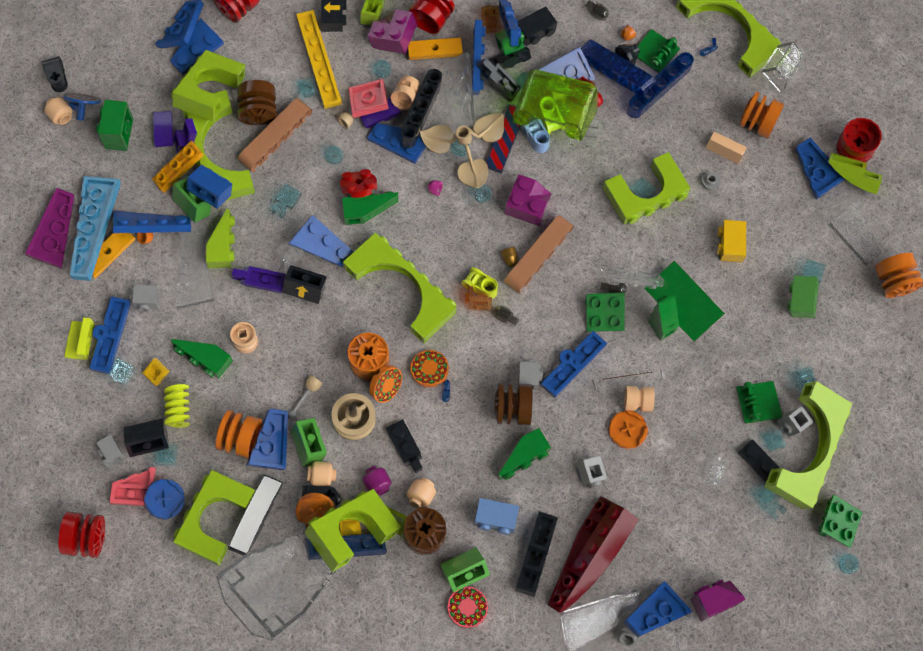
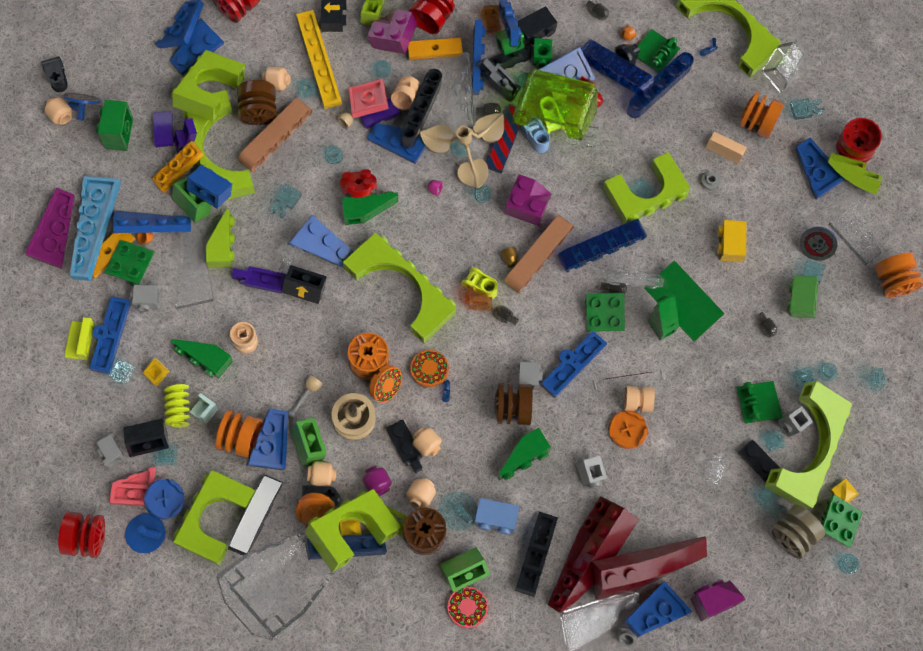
none -> green hinge [104,240,155,286]
none -> blue shield [125,514,166,553]
none -> light aqua panel [190,393,218,425]
none -> light nougat head [262,66,290,91]
none -> light nougat head [412,427,442,457]
none -> clear light blue shield [438,491,478,531]
none -> clear smoke cylinder [476,103,502,116]
none -> green brick [533,38,553,68]
none -> clear blue beam [557,219,647,273]
none -> dark red wedge [592,536,707,600]
none -> clear smoke cylinder [756,312,777,337]
none -> dark tan wheel [770,505,825,559]
none -> clear light blue plate [790,98,825,120]
none -> shield [799,227,838,261]
none -> clear light blue plate [818,363,838,382]
none -> yellow tile [830,479,859,503]
none -> clear light blue plate [870,368,886,391]

